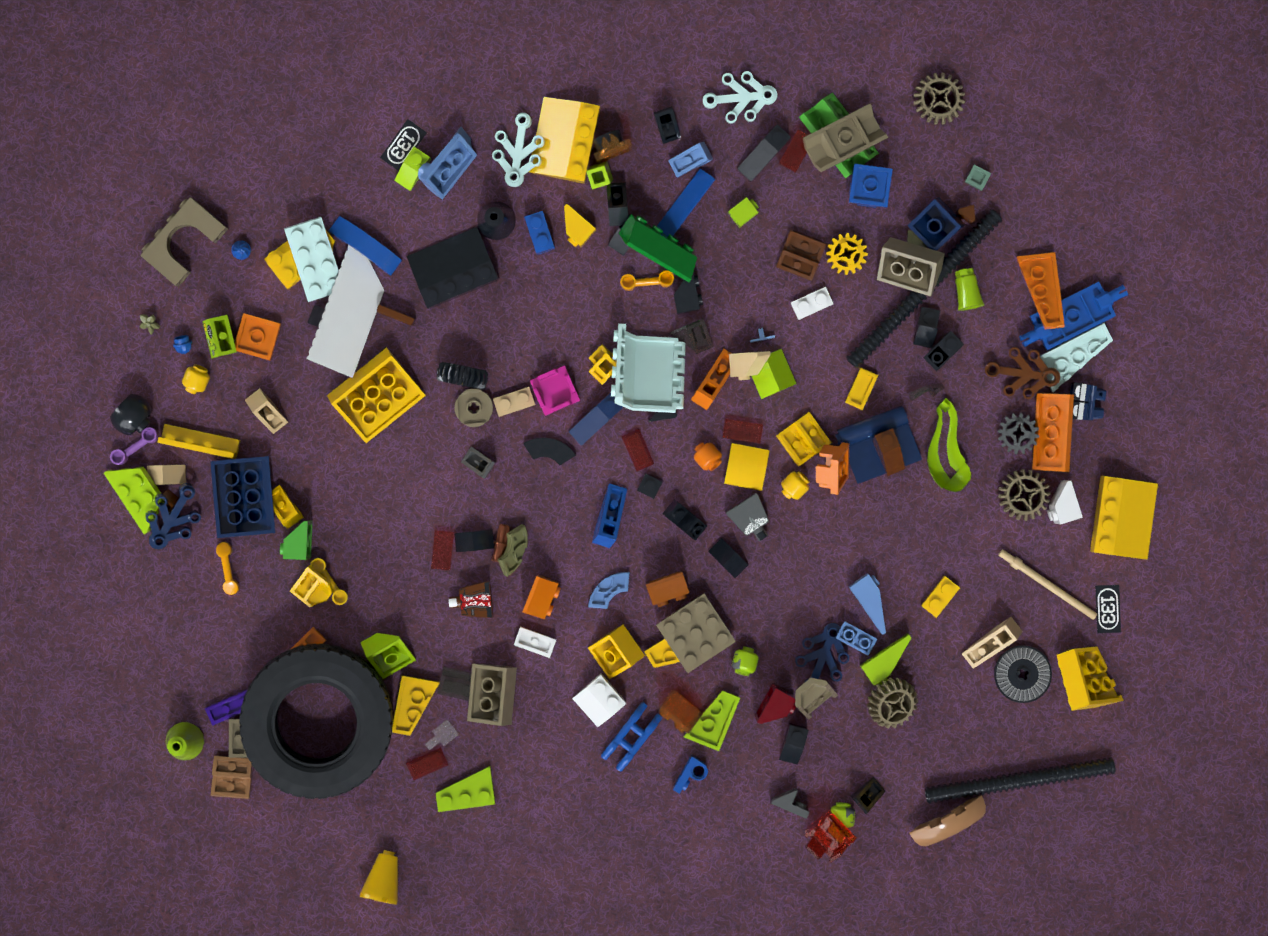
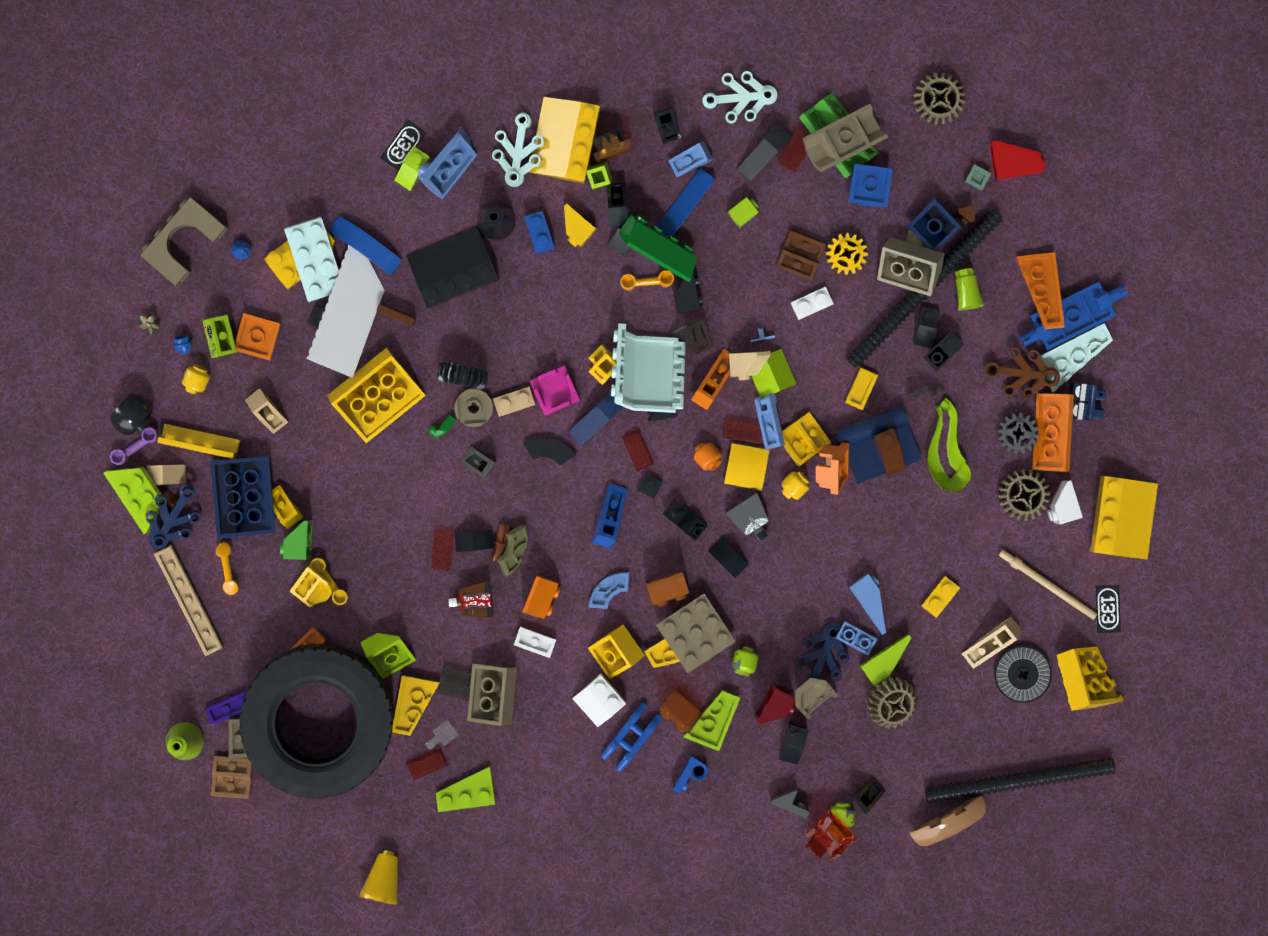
none -> tan tile [154,545,223,656]
none -> green arm [429,415,456,438]
none -> medium blue plate [755,393,785,450]
none -> red slope [989,140,1046,181]

